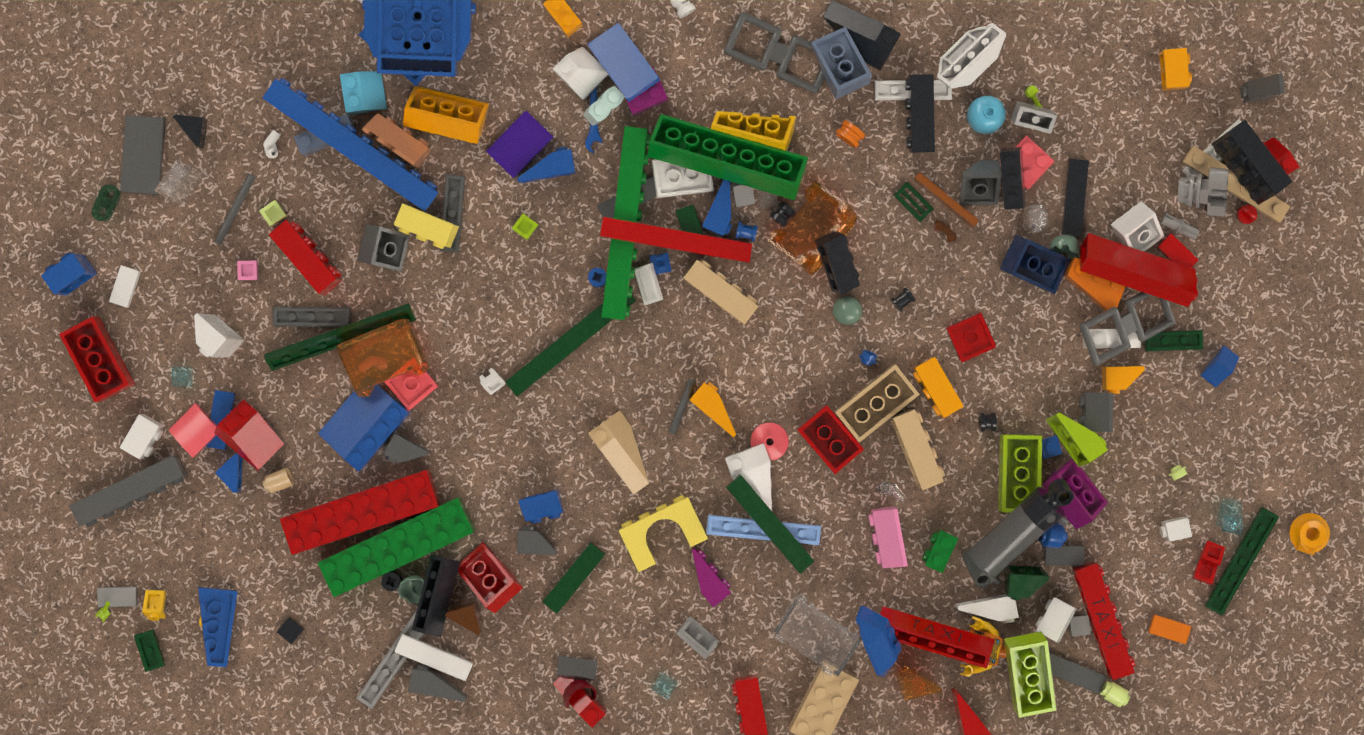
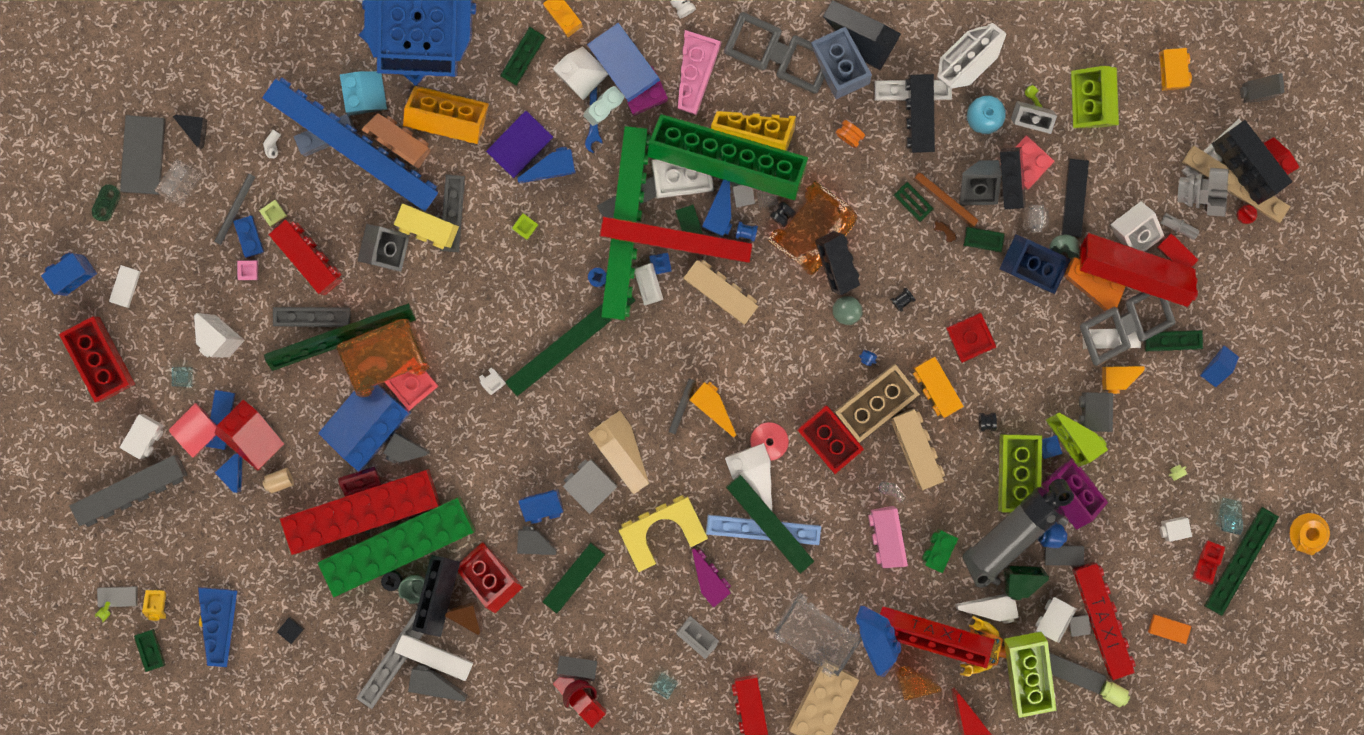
none -> blue plate [233,215,264,258]
none -> dark red plate [338,466,381,497]
none -> dark green tile [500,27,546,86]
none -> light grey brick [563,459,618,514]
none -> bright pink wing [678,30,721,115]
none -> dark green tile [963,227,1005,252]
none -> lime slope [1071,66,1119,128]

